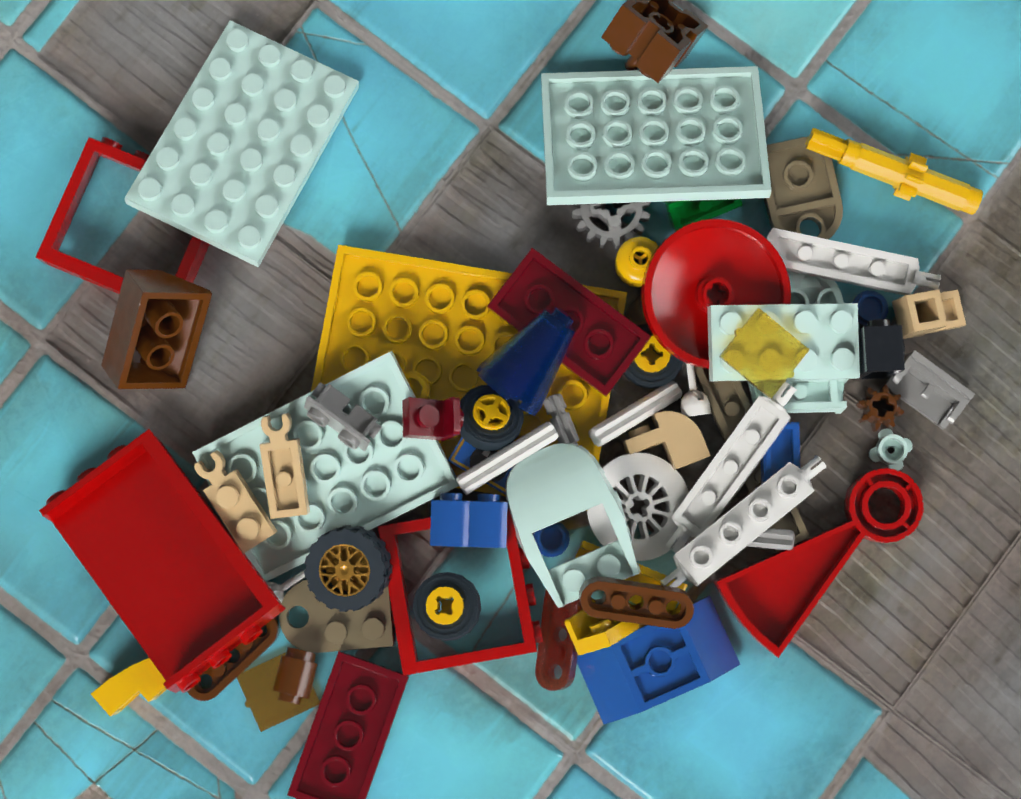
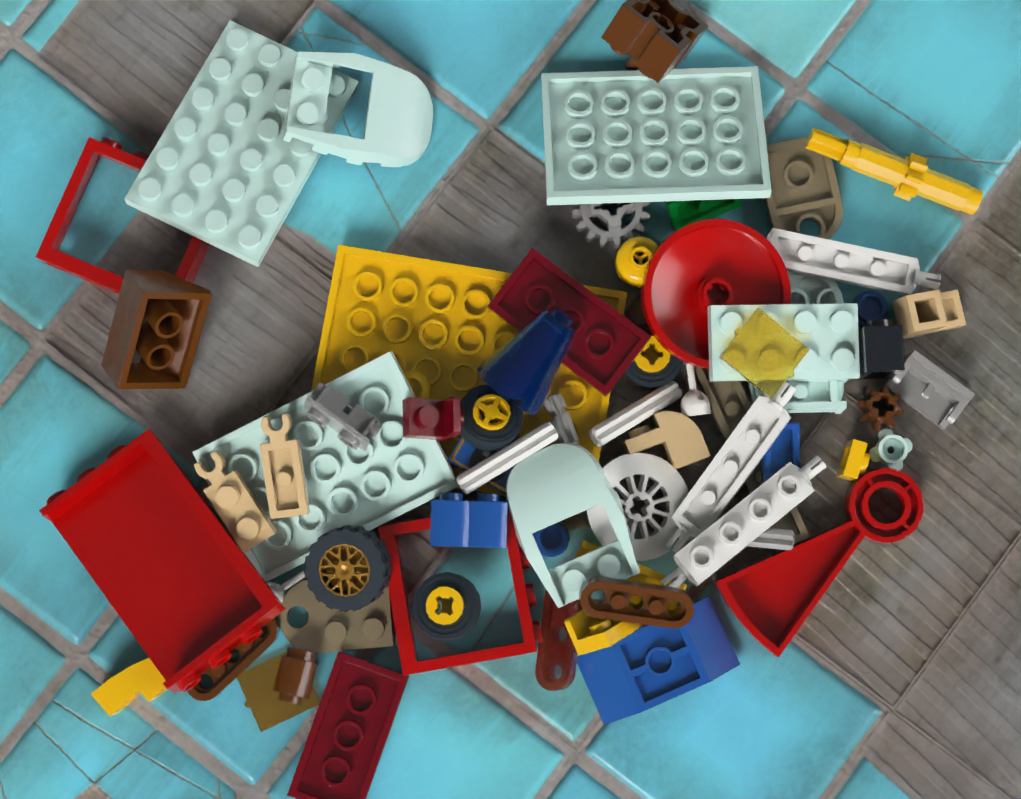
none -> light aqua slope [283,51,433,167]
none -> yellow plate [836,439,870,481]

